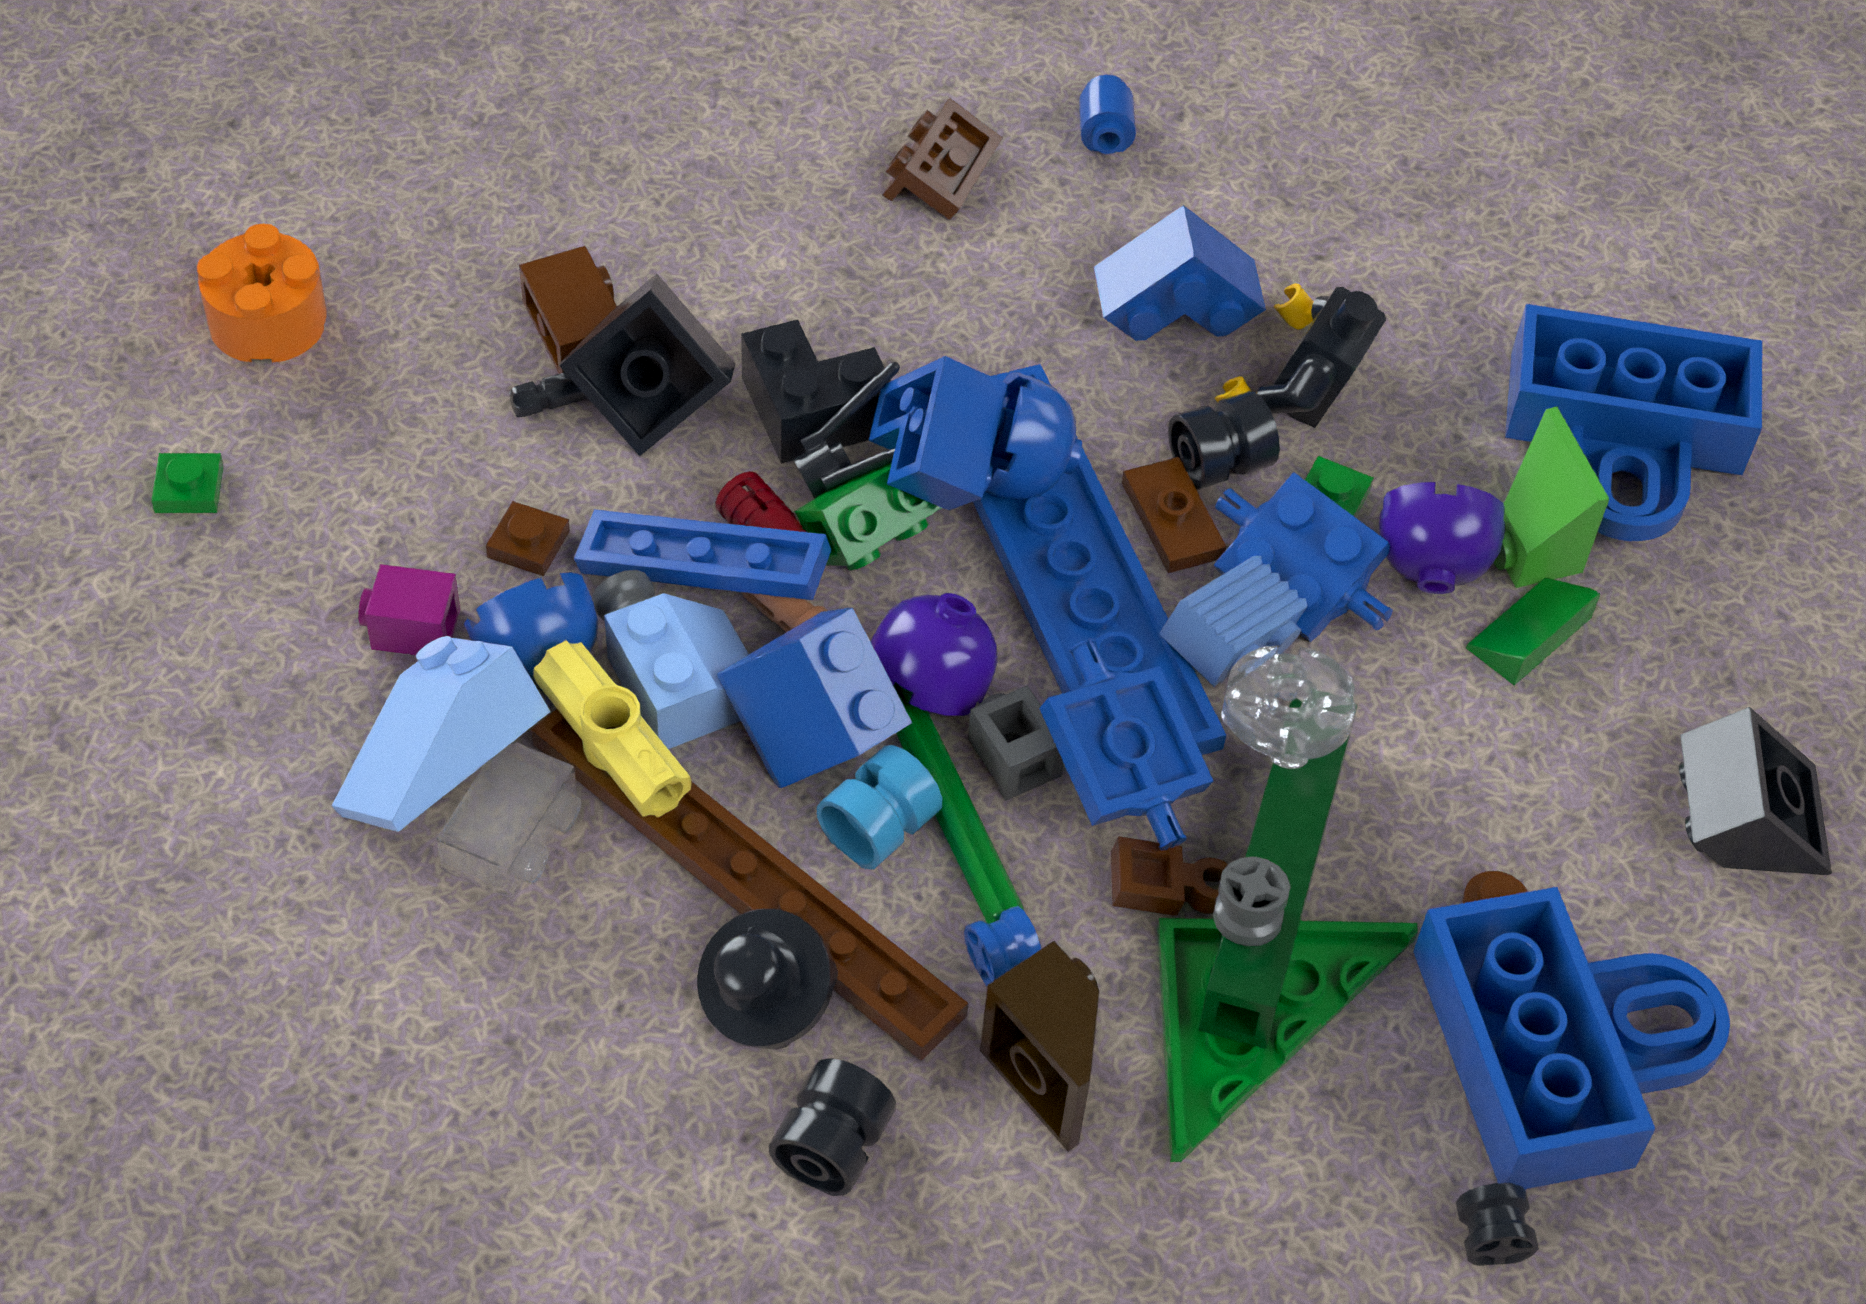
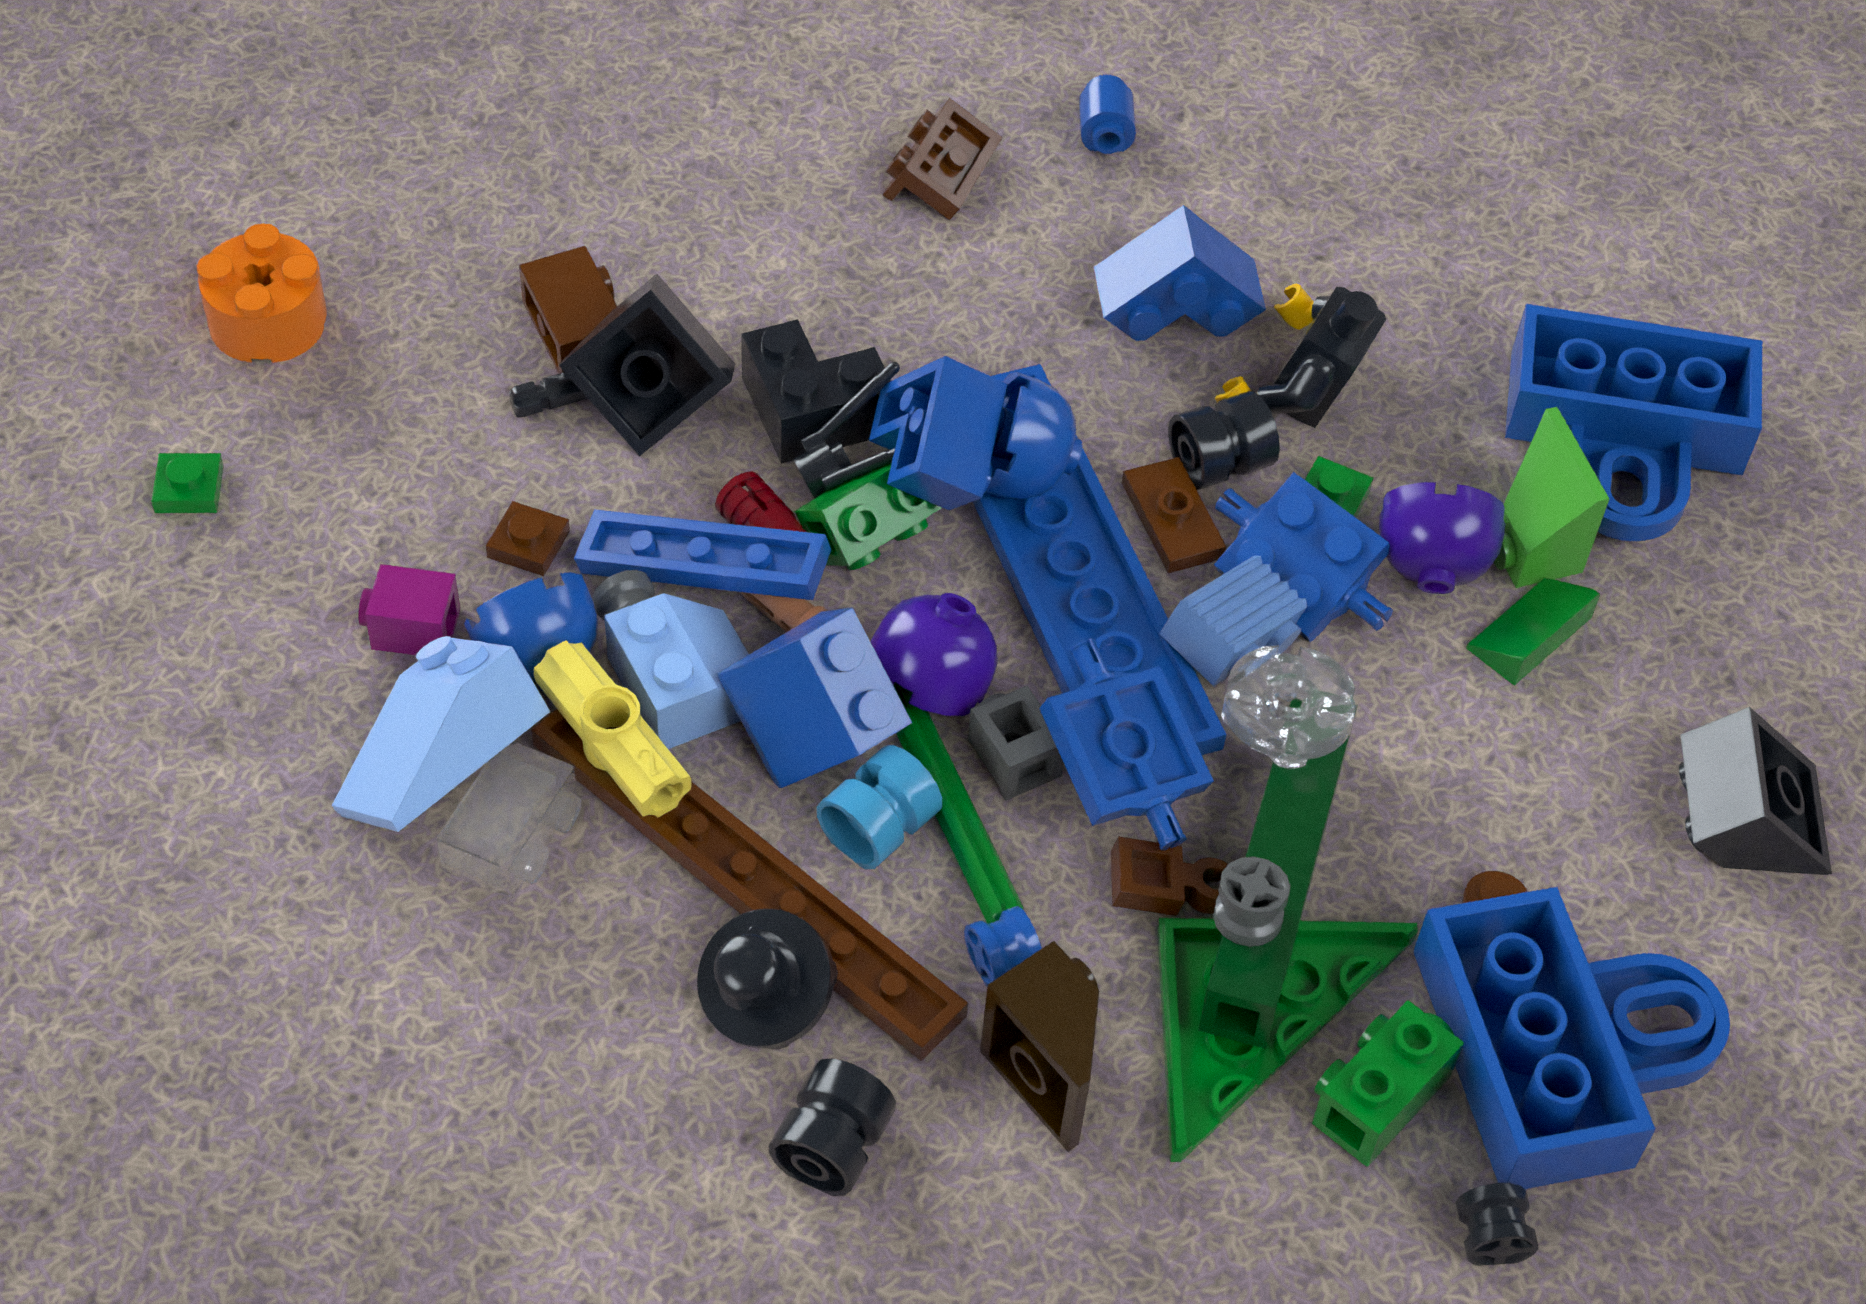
none -> green brick [1312,1000,1464,1167]

